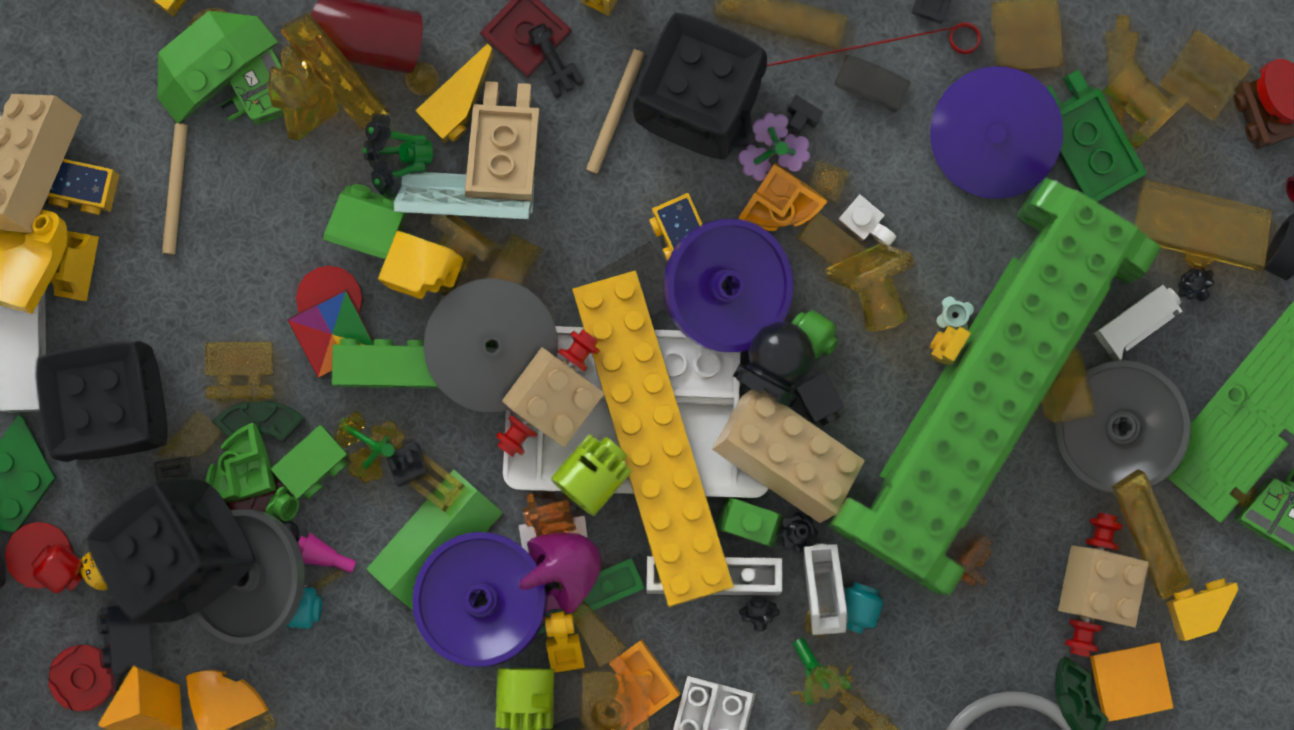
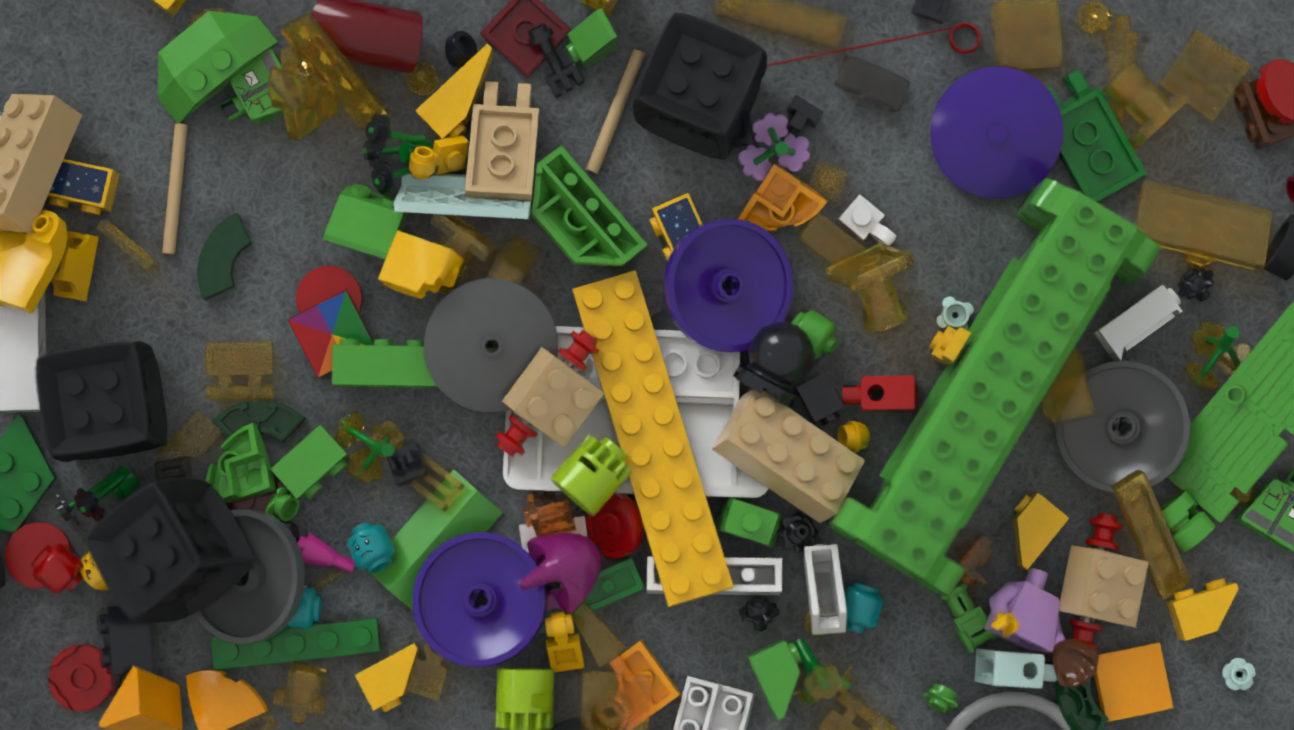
none -> plant [55,466,140,526]
none -> clear yellow tile [96,219,159,273]
none -> dark green tile [197,213,252,300]
none -> green plate [211,618,381,670]
none -> clear yellow piece [272,662,327,723]
none -> teal head [346,522,396,574]
none -> yellow slope [355,642,420,713]
none -> clear yellow plate [406,642,449,700]
none -> yellow plate [409,135,469,179]
none -> black tile [445,30,478,68]
none -> bright green wedge [530,145,648,266]
none -> bright green slope [565,8,618,68]
none -> red tile [586,493,643,559]
none -> bright green slope [746,639,802,720]
none -> yellow plate [837,420,871,454]
none -> red torso [842,376,918,413]
none -> bright green plate [923,684,958,713]
none -> bright green connector [939,582,999,654]
none -> light aqua torso [974,648,1057,688]
none -> lavender torso [984,568,1099,688]
none -> yellow slope [1013,493,1069,570]
none -> clear yellow tile [1077,0,1112,35]
none -> bright green wheel [1152,489,1216,552]
none -> clear yellow plant [1184,321,1251,390]
none -> light aqua plate [1222,658,1256,691]

